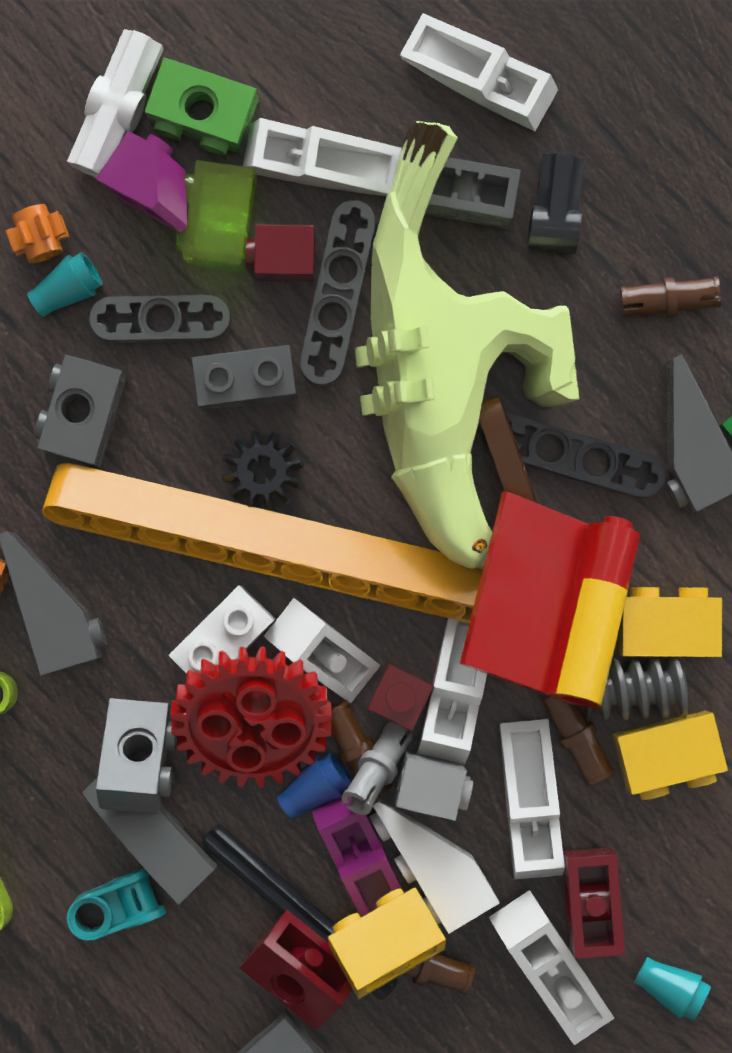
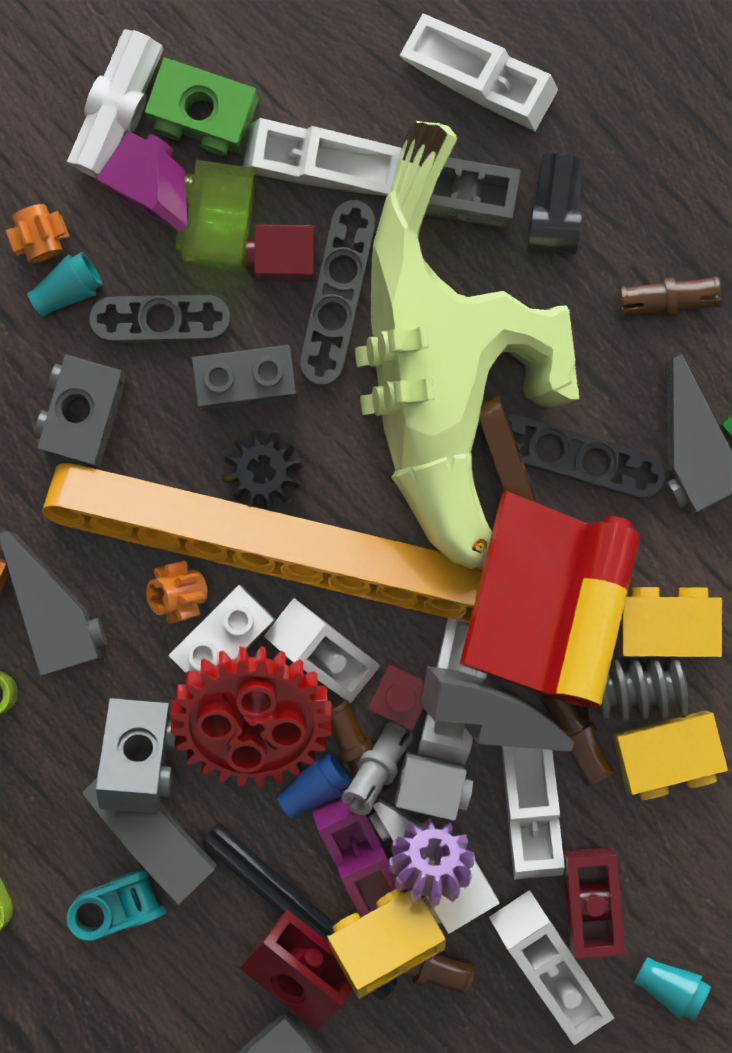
none -> orange gear [146,561,208,624]
none -> medium lavender gear [388,817,475,908]
none -> dark grey slope [420,666,574,751]

